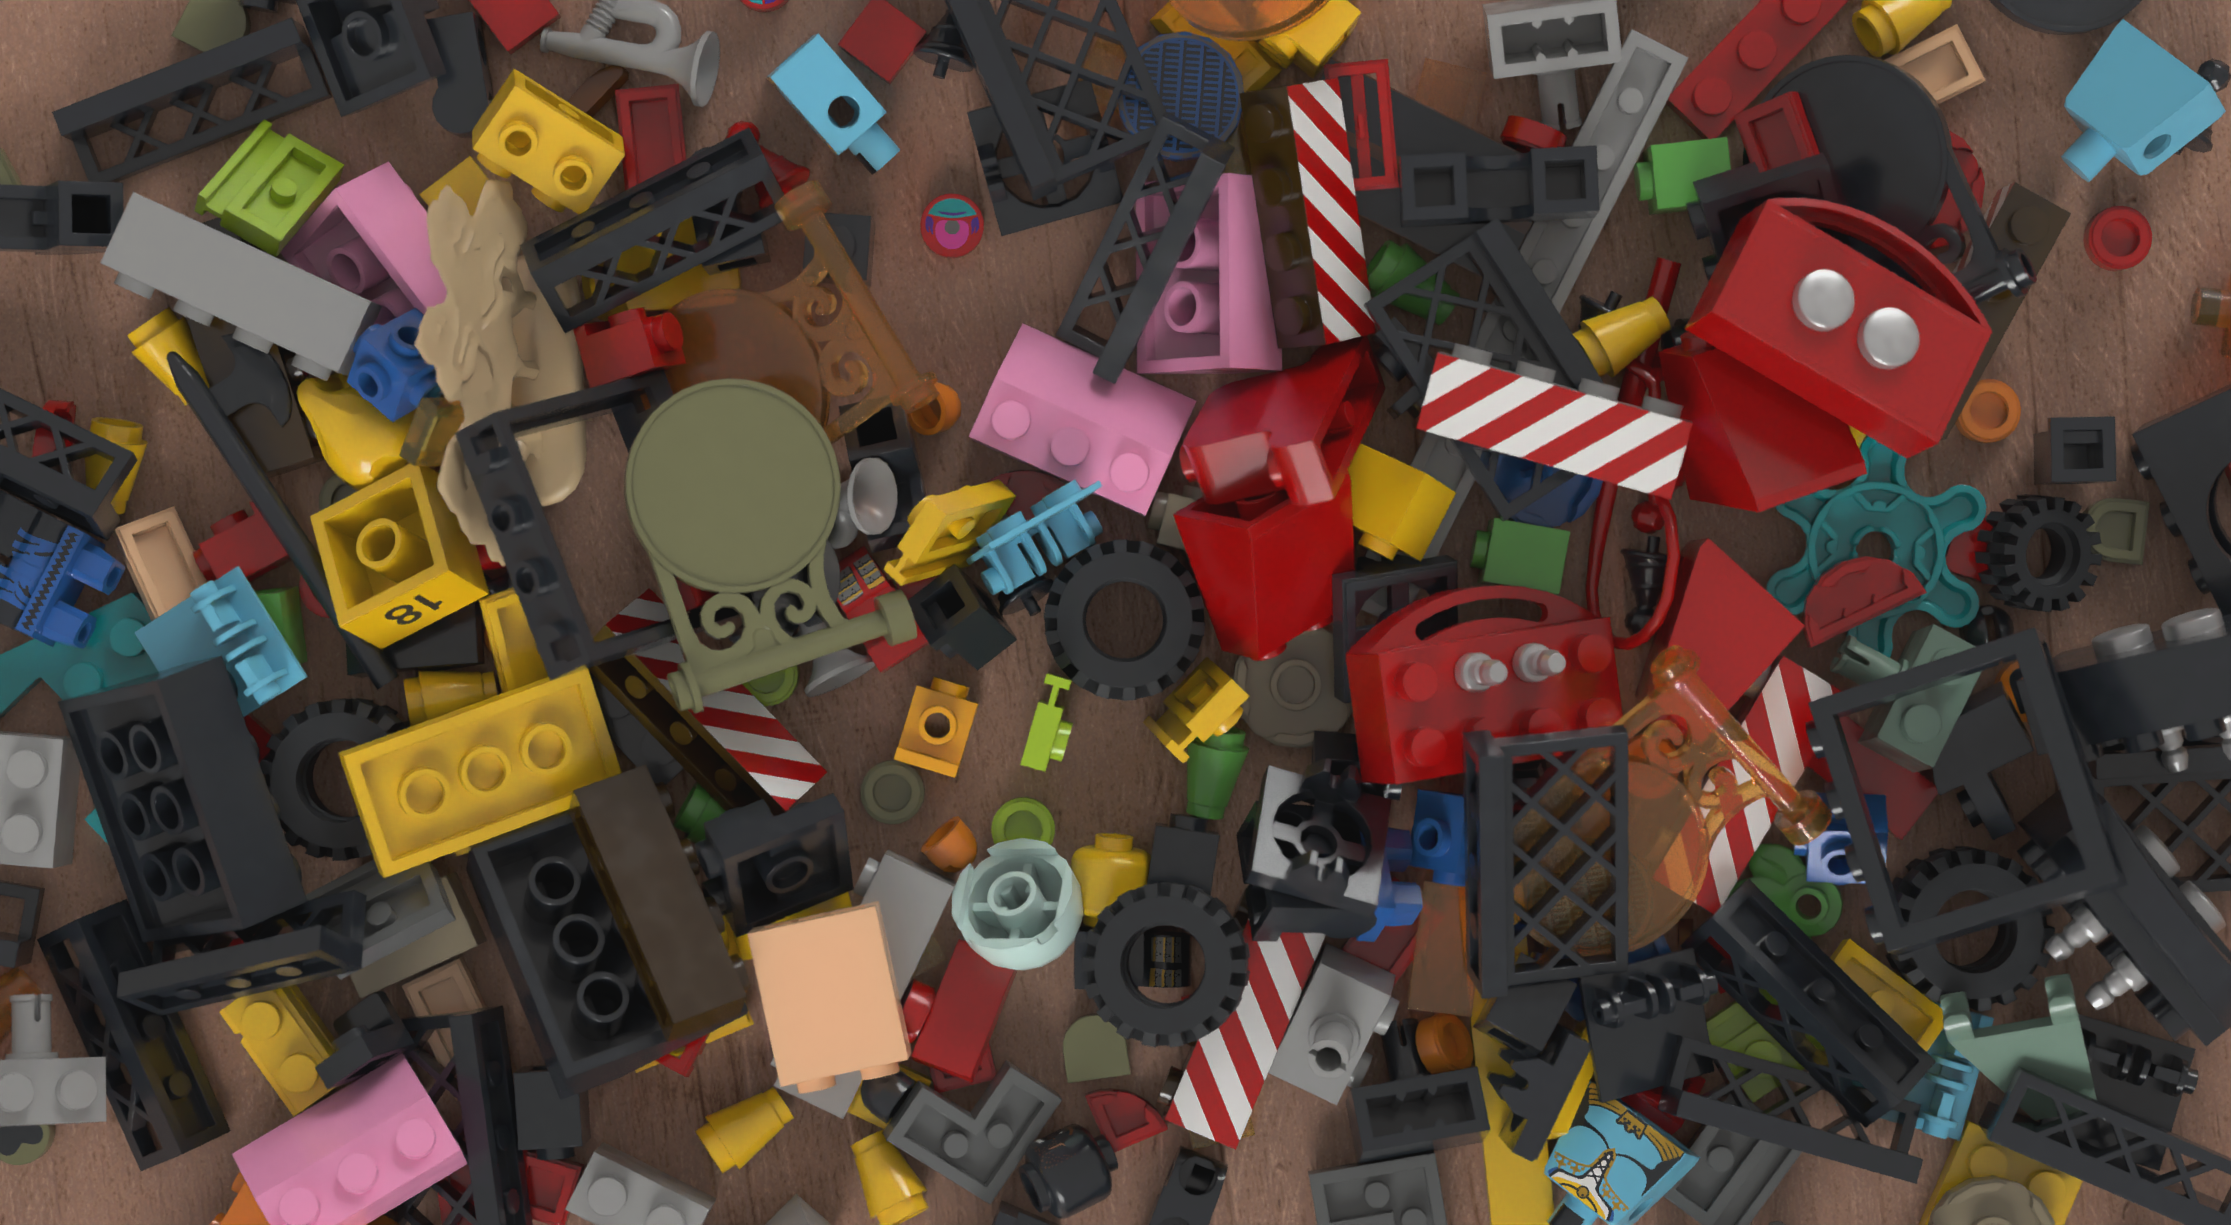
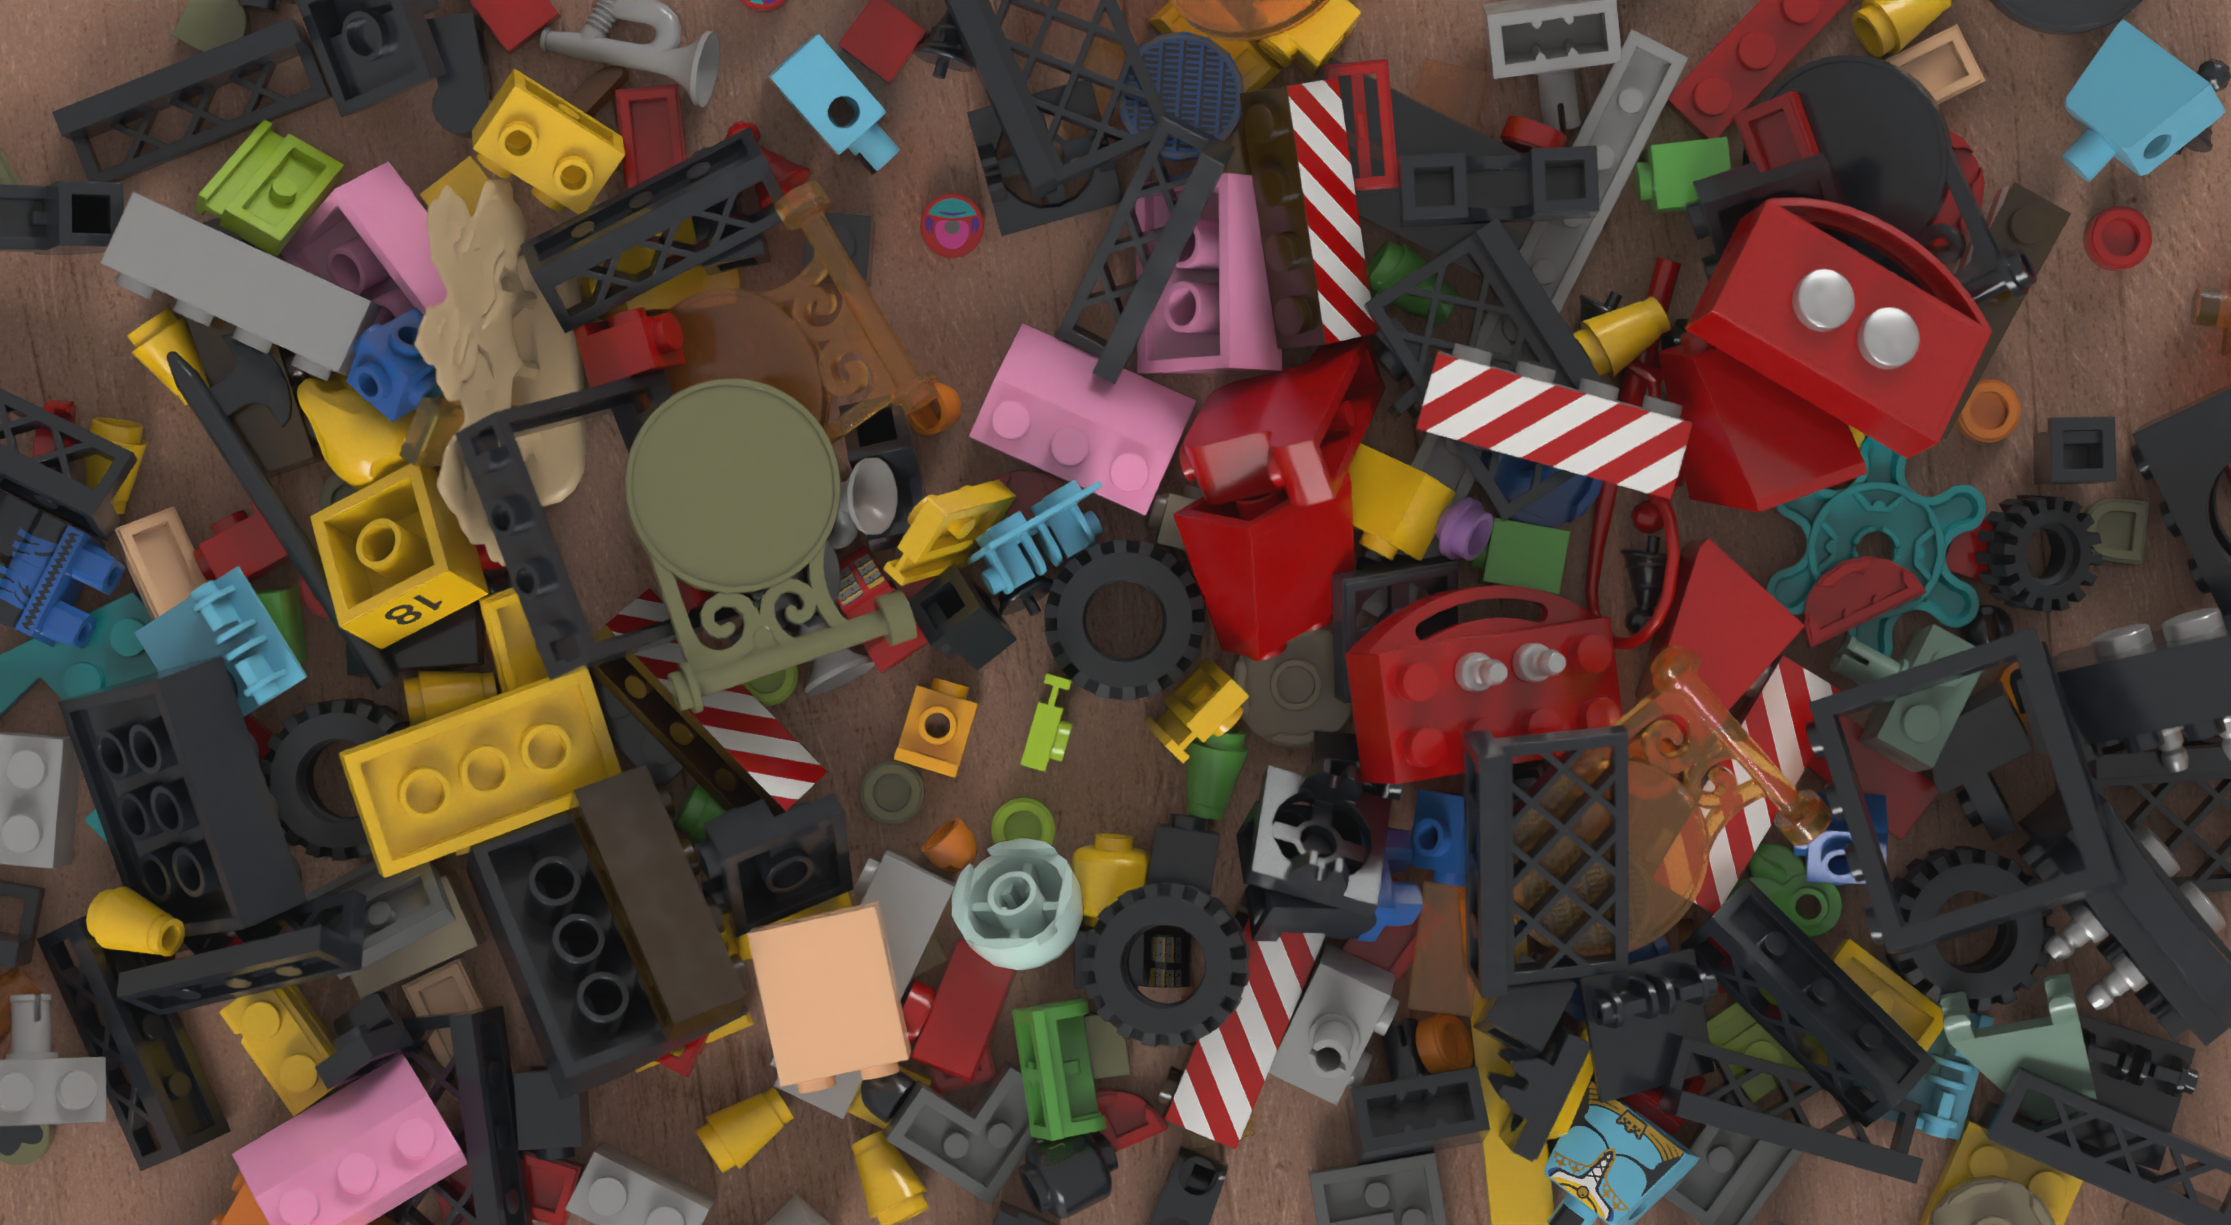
none -> yellow cone [86,887,185,956]
none -> bright green hinge [1012,998,1107,1141]
none -> medium lavender plate [1436,497,1493,561]

